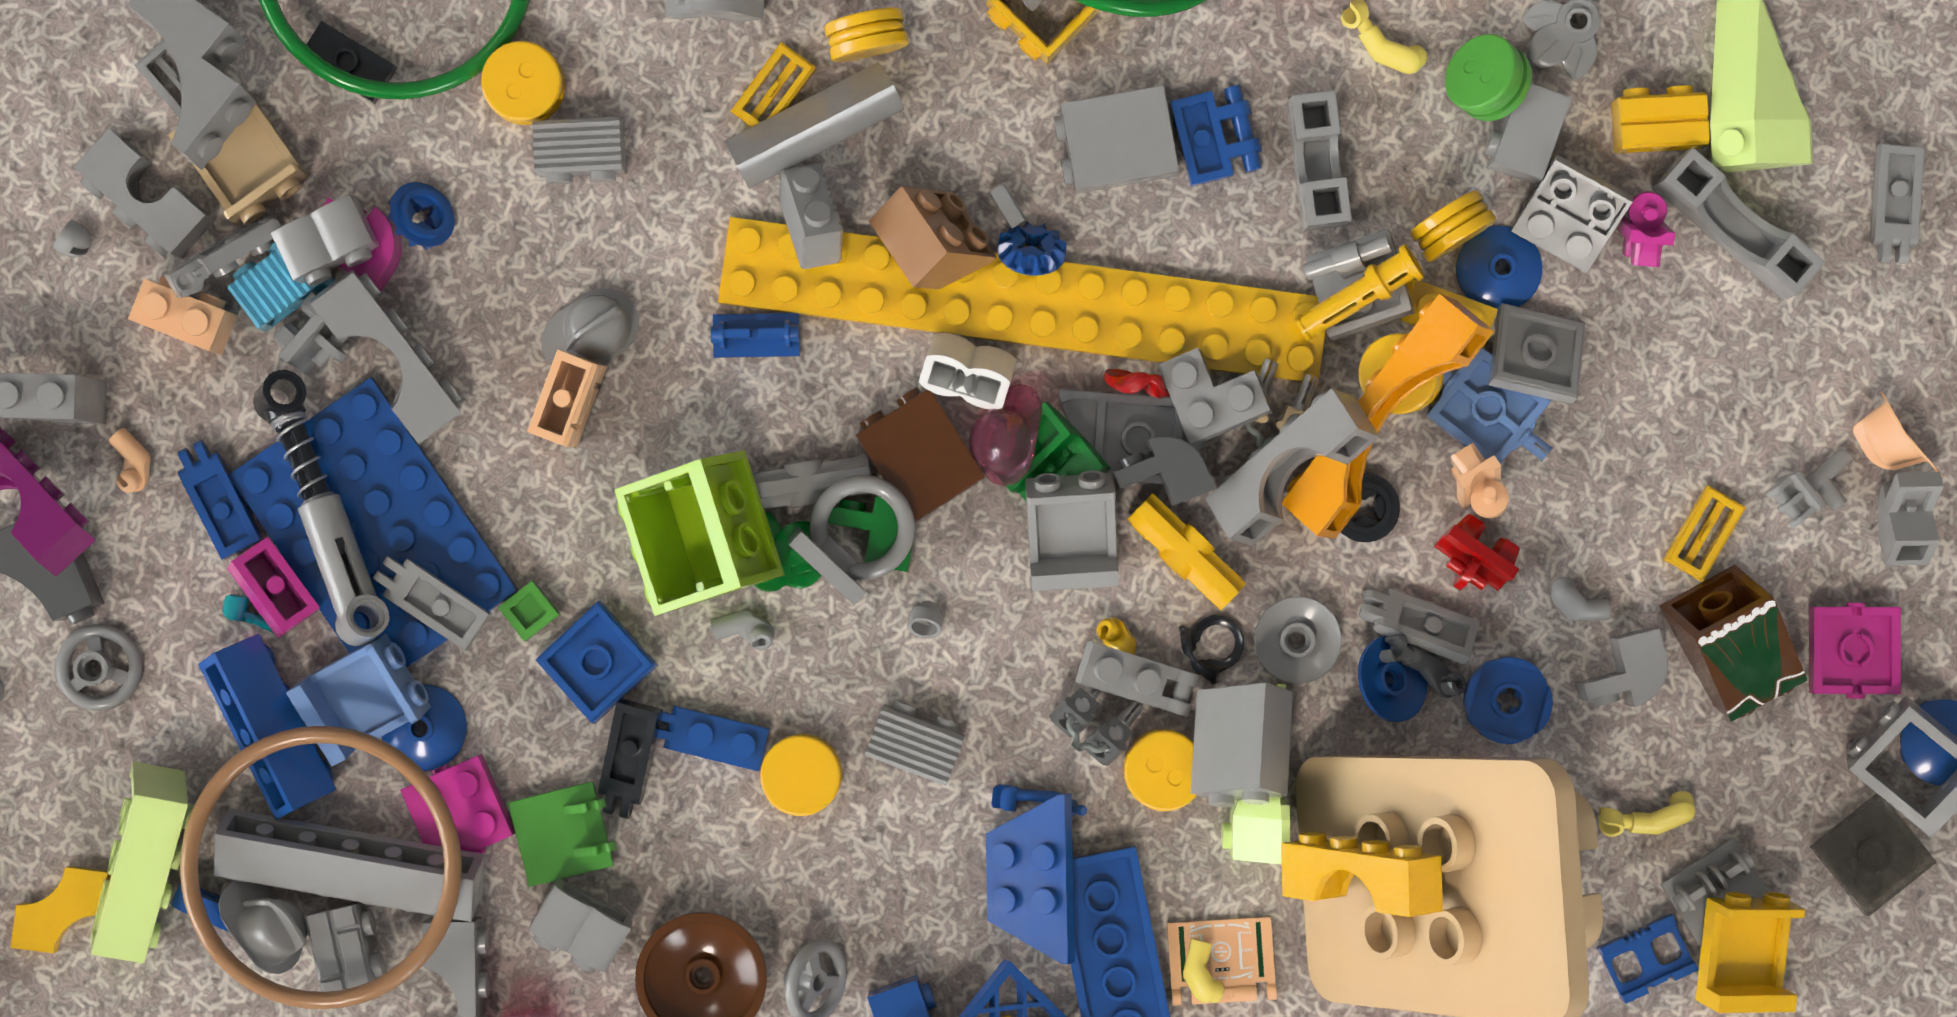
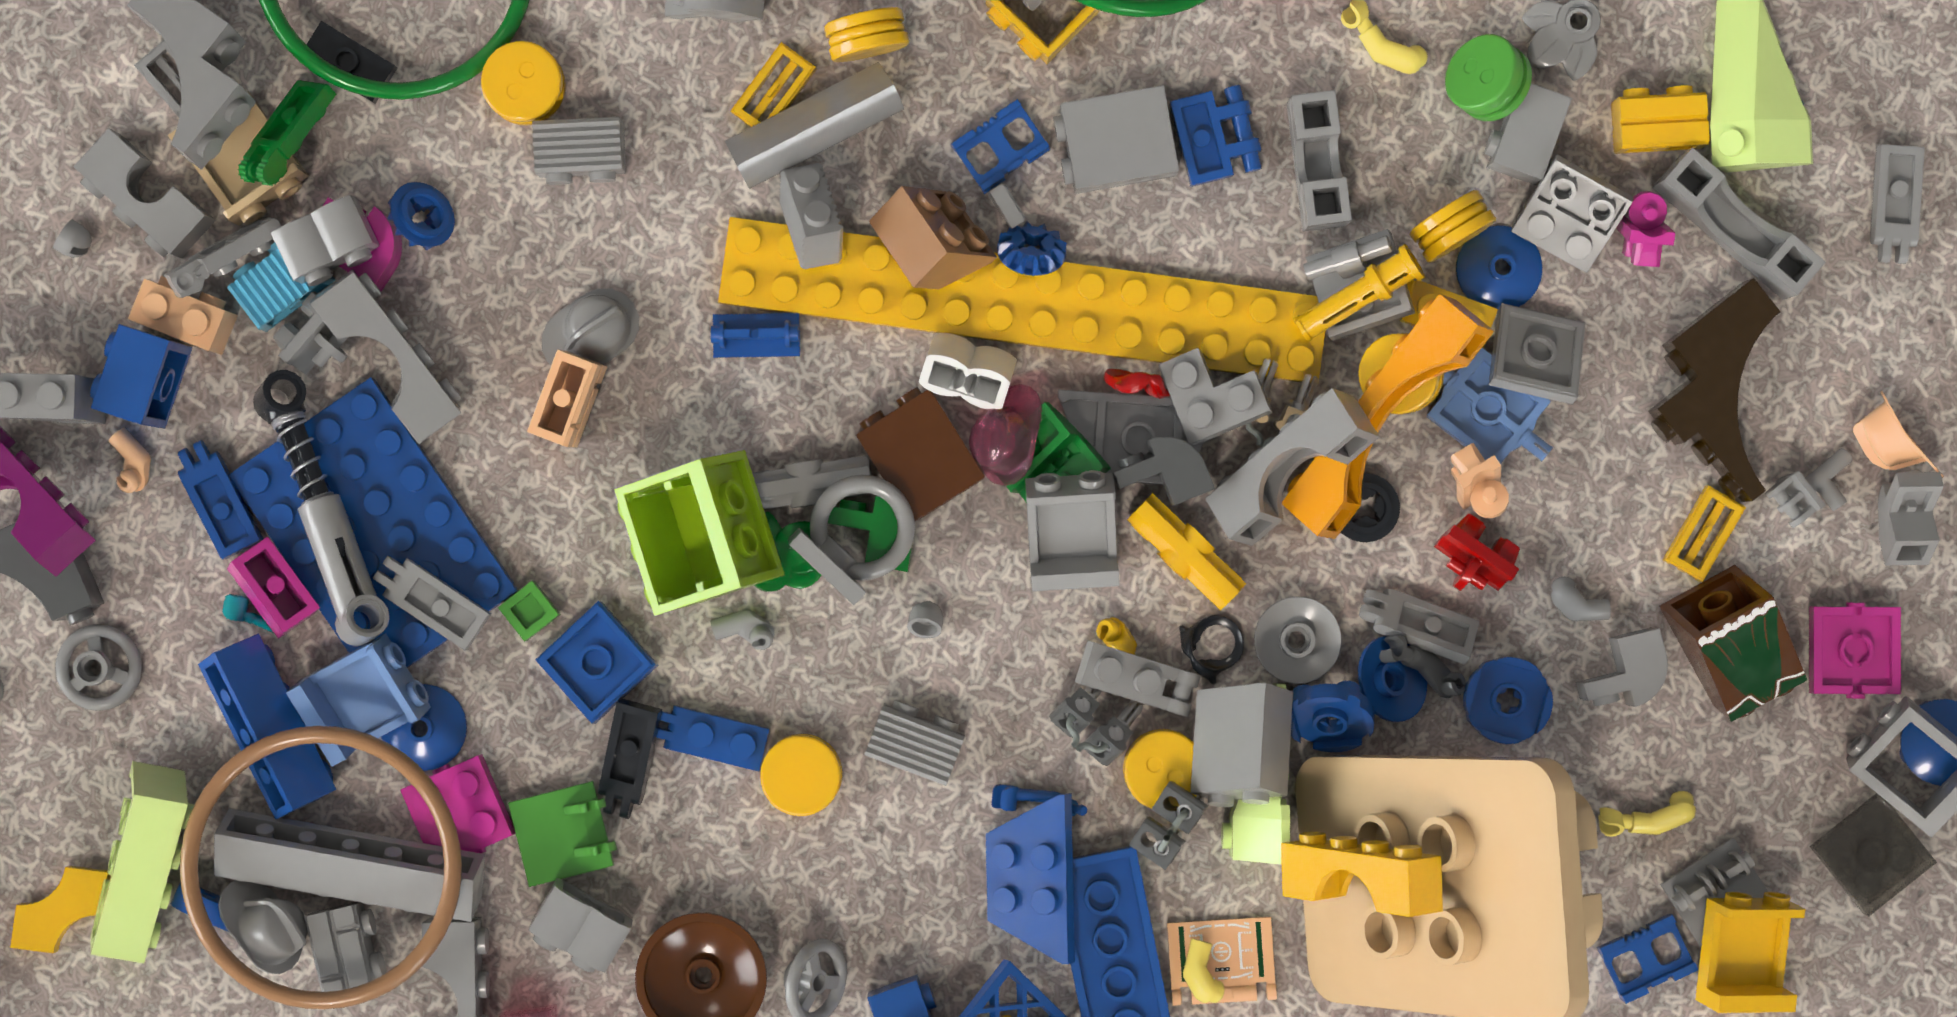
none -> blue brick [90,324,193,429]
none -> green hinge [237,80,337,186]
none -> blue piece [951,99,1050,195]
none -> dark grey piece [1129,781,1209,870]
none -> blue plate [1291,681,1375,752]
none -> dark brown arch [1648,278,1781,502]

